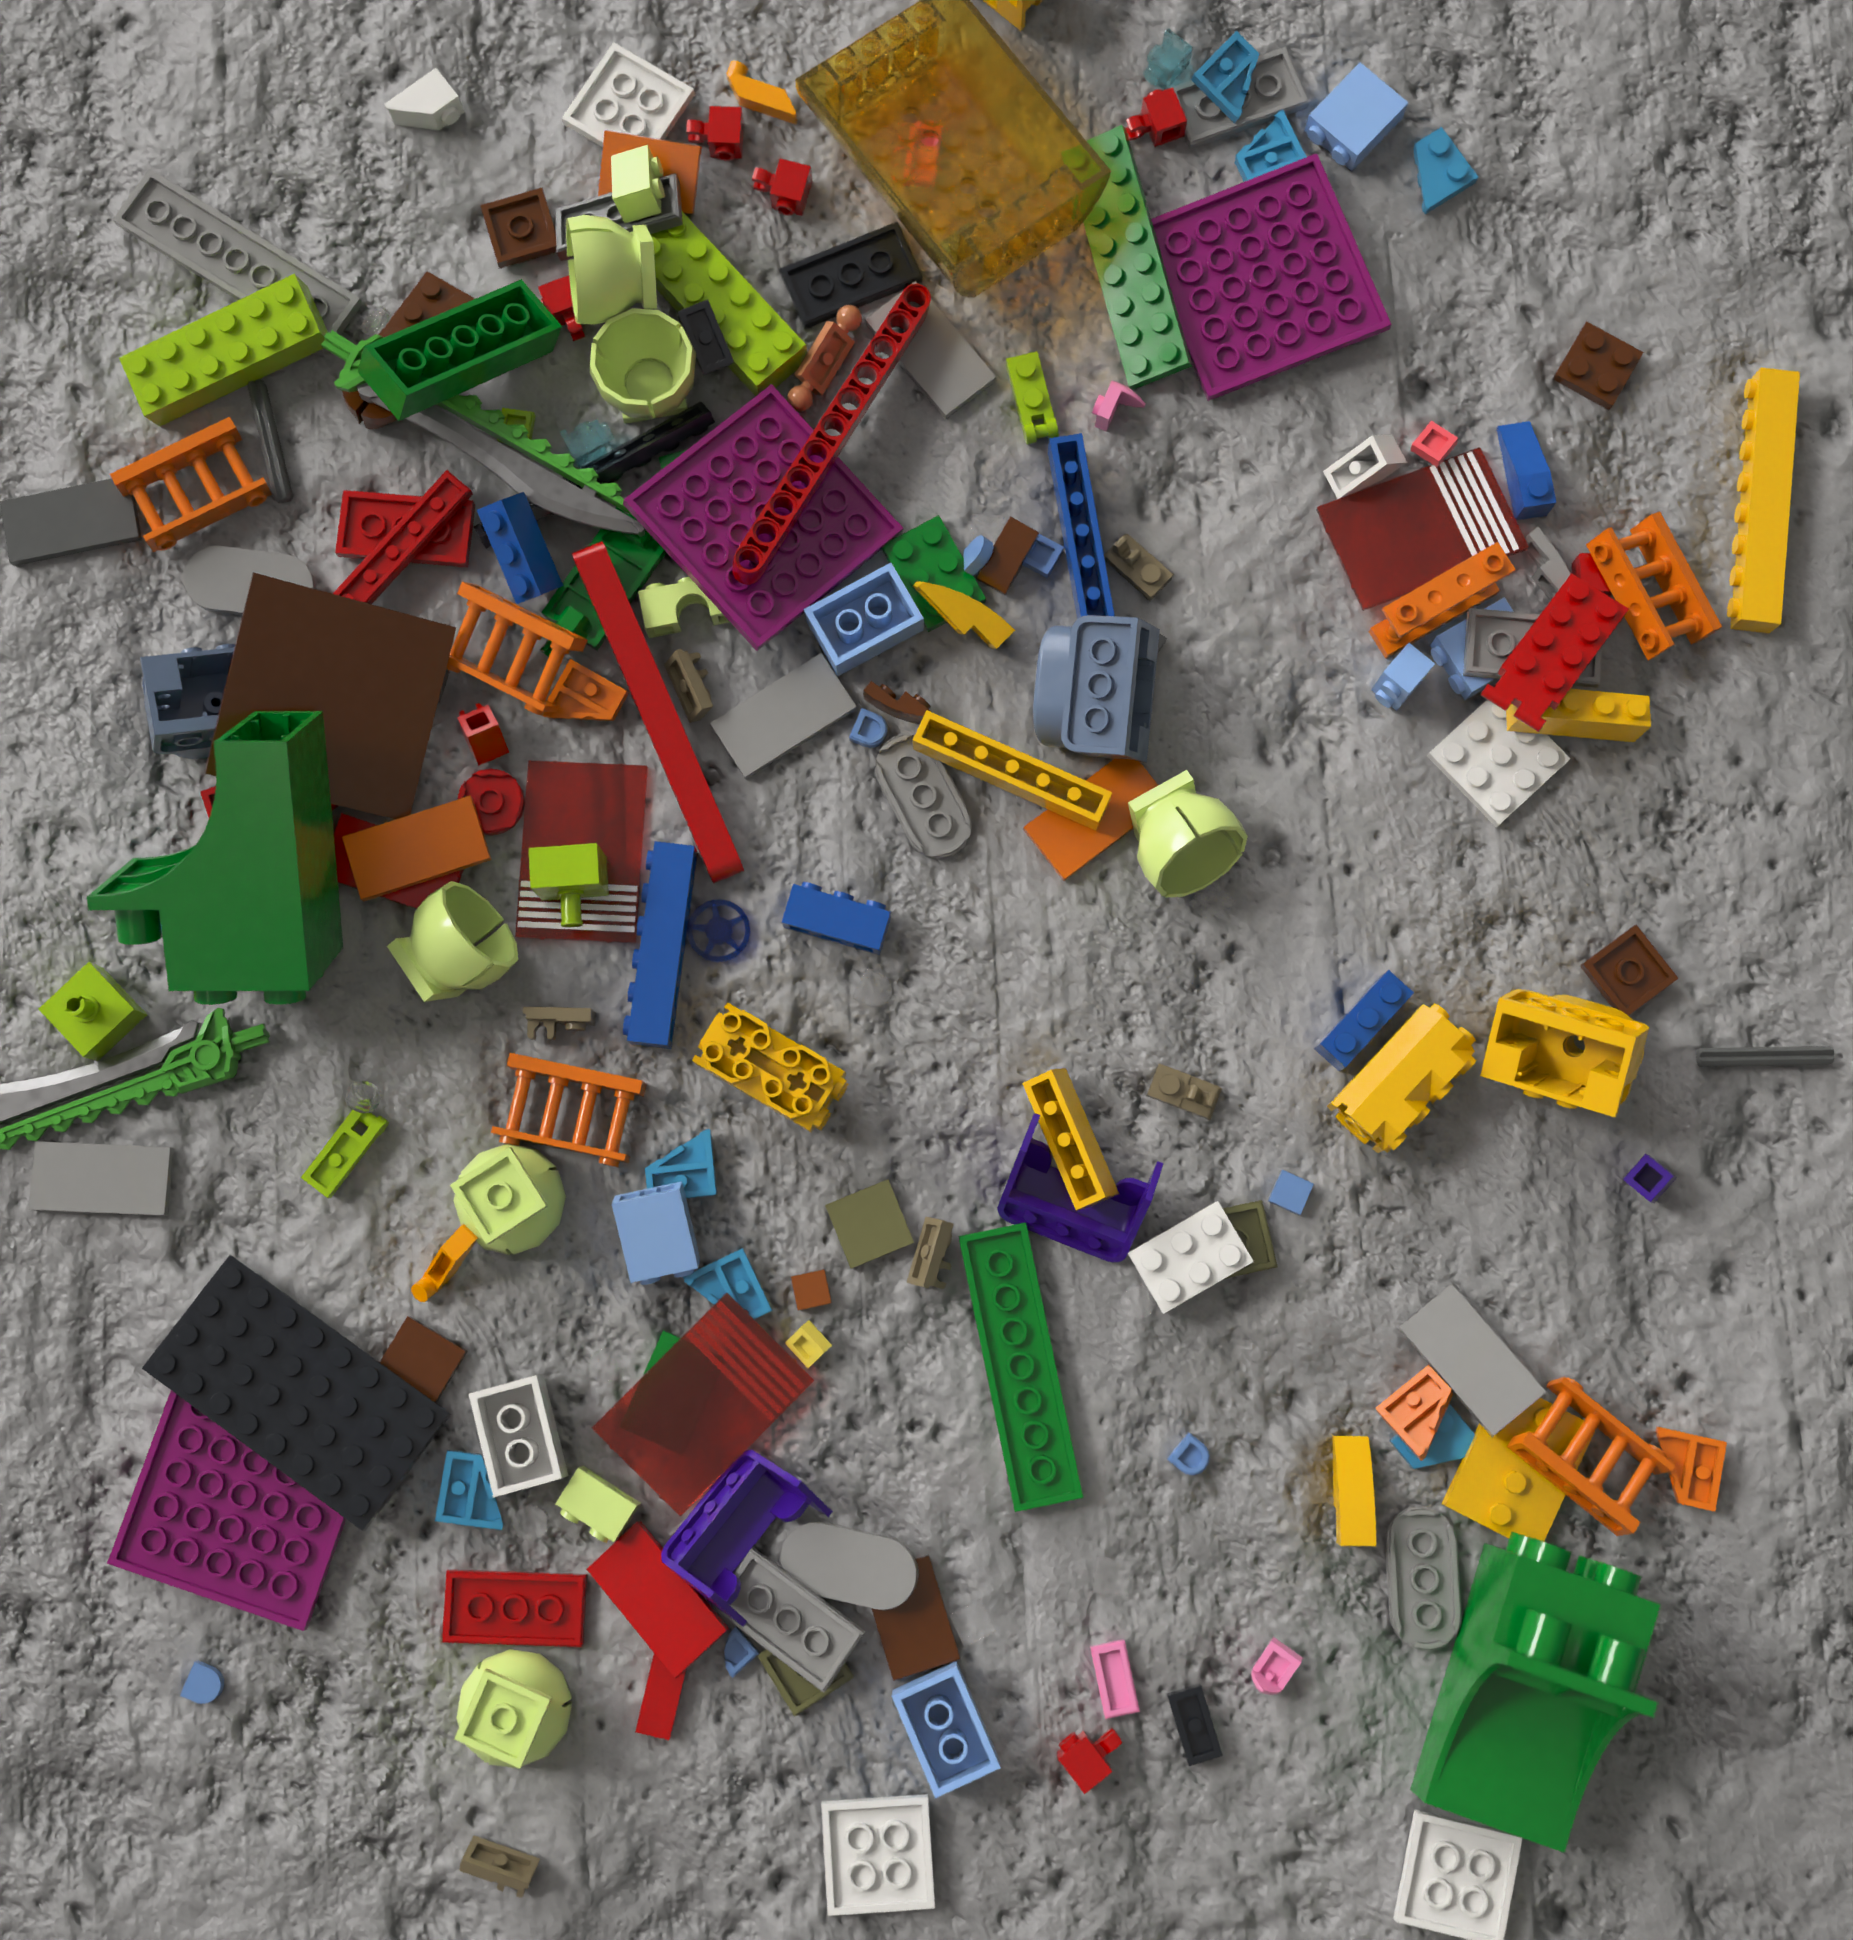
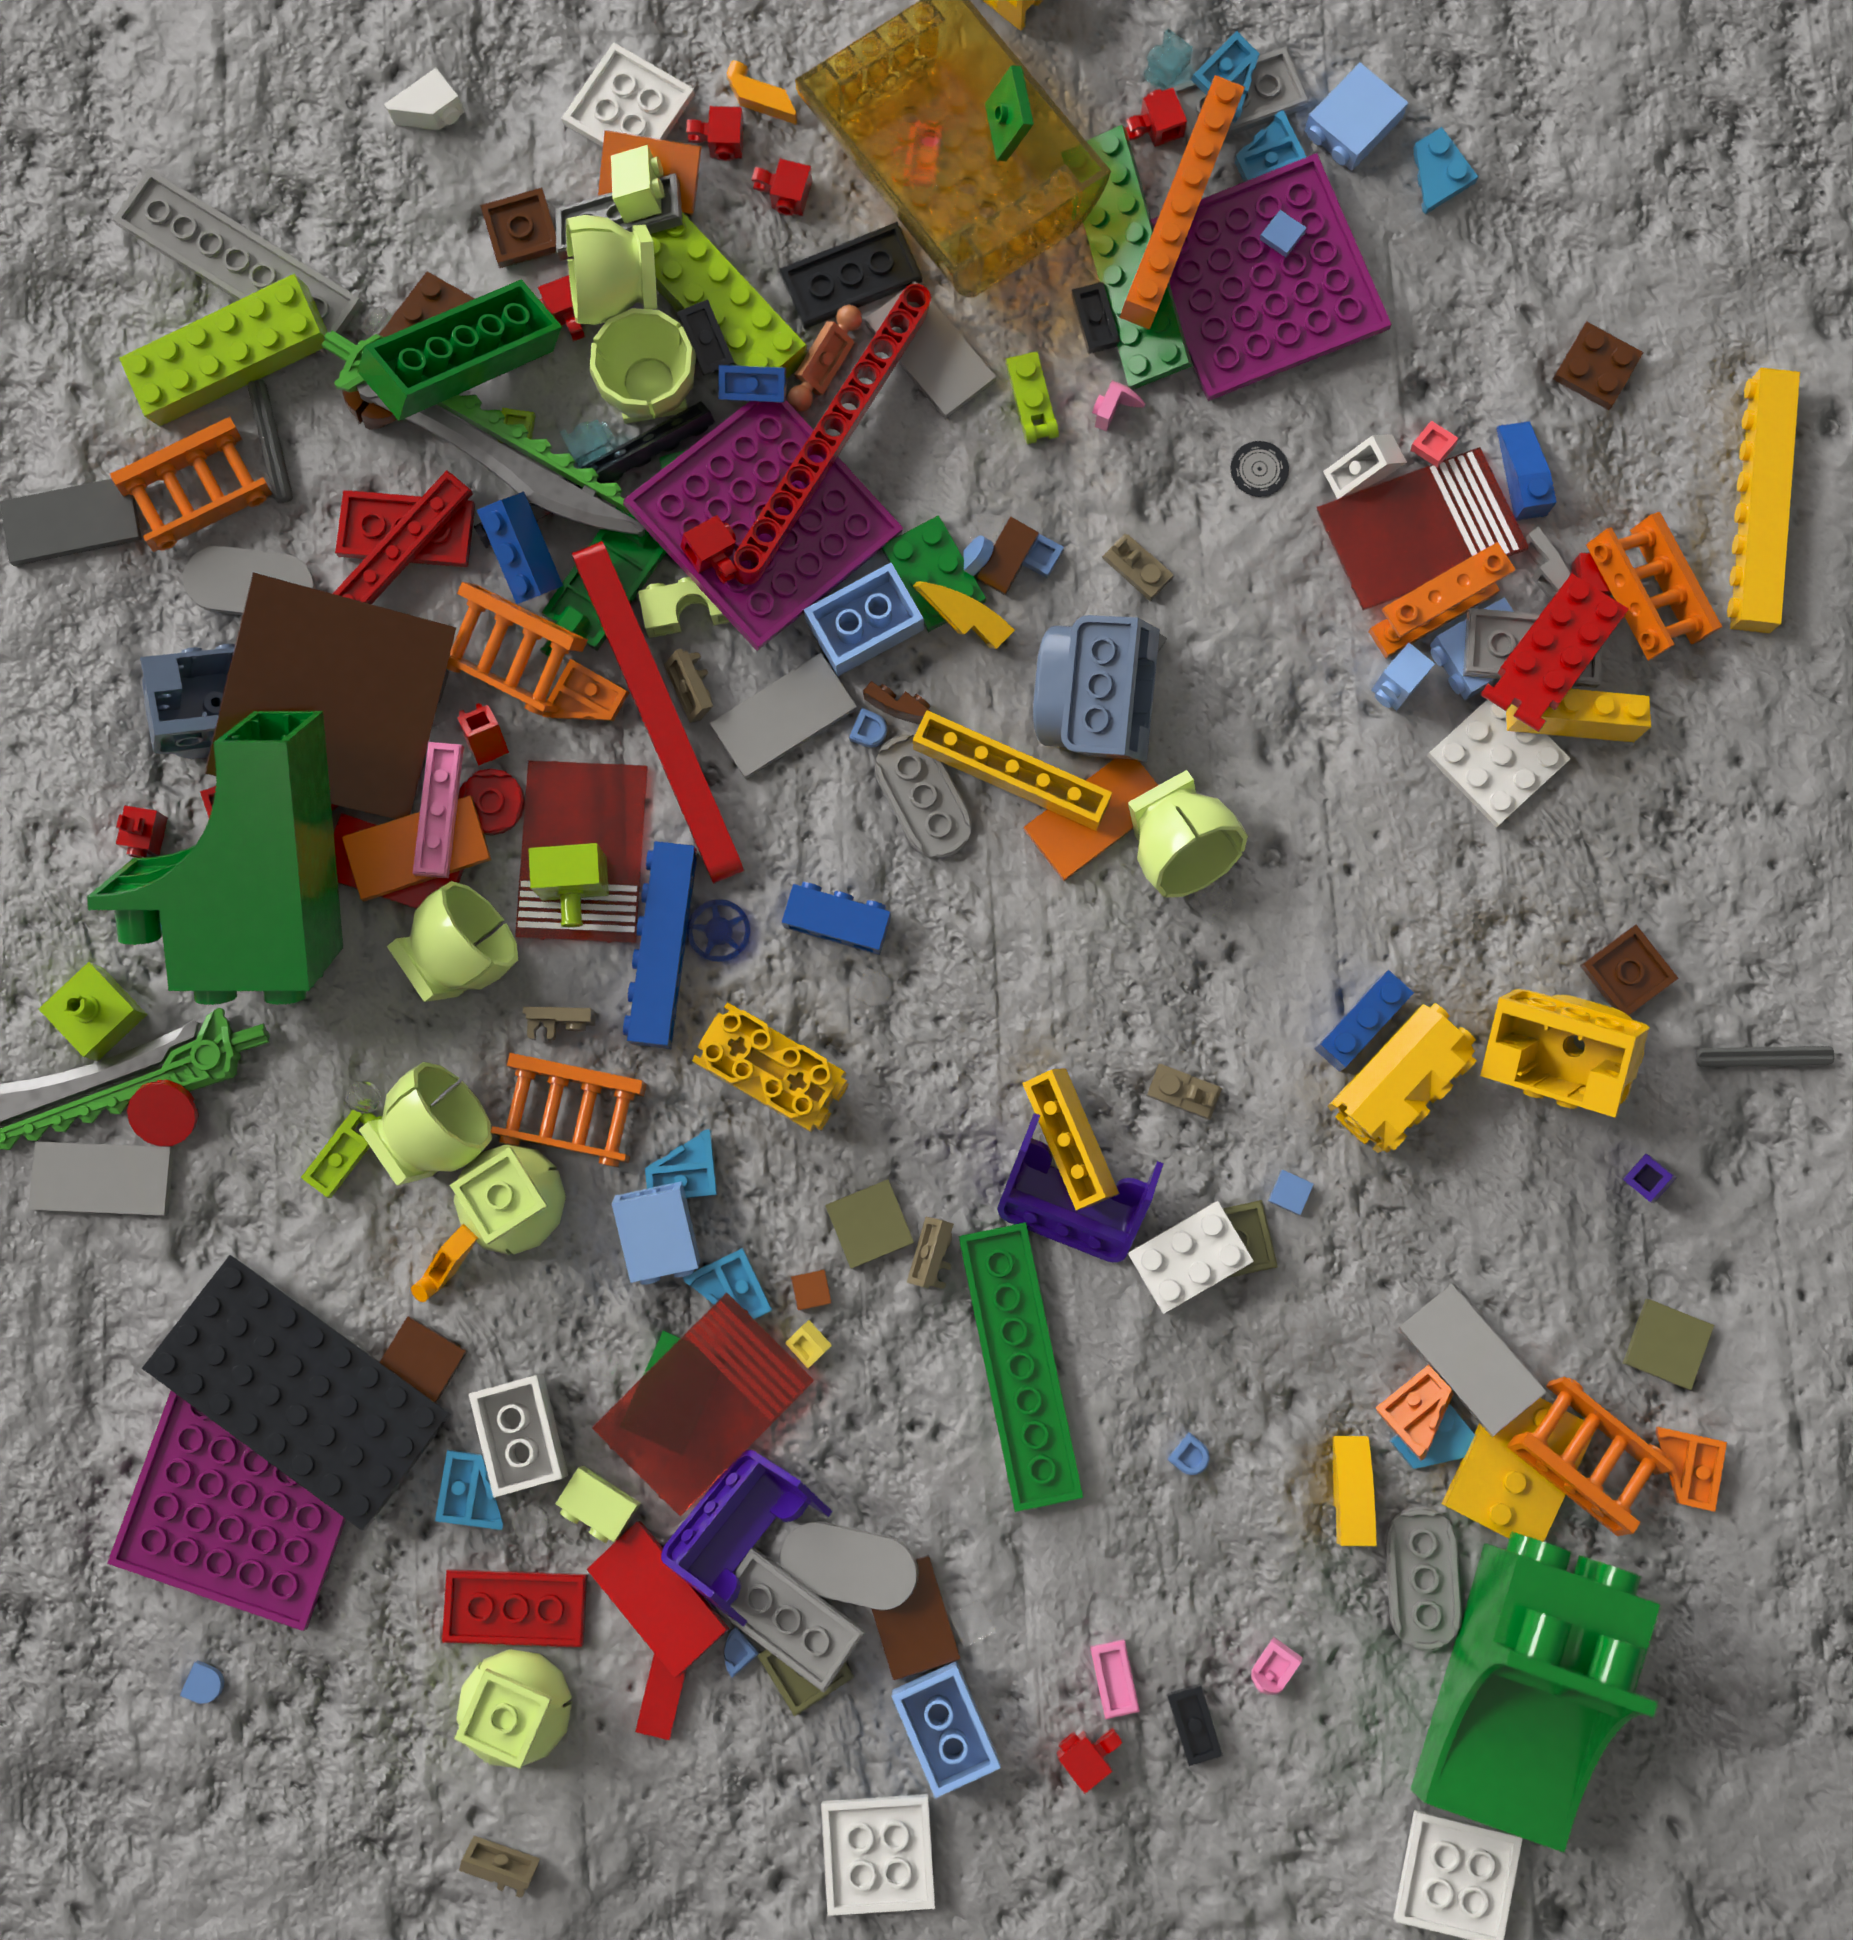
blue brick [1048,433,1115,619] -> none
none -> red brick [116,805,168,858]
none -> red tile [127,1080,199,1147]
none -> yellowish green plate [358,1062,492,1186]
none -> bright pink tile [413,742,464,878]
none -> red brick [680,515,737,584]
none -> blue plate [718,365,786,402]
none -> green plate [985,65,1034,162]
none -> black plate [1071,282,1120,354]
none -> orange brick [1119,75,1245,330]
none -> sticker [1230,441,1289,497]
none -> medium blue tile [1260,210,1306,258]
none -> olive tile [1622,1299,1714,1390]

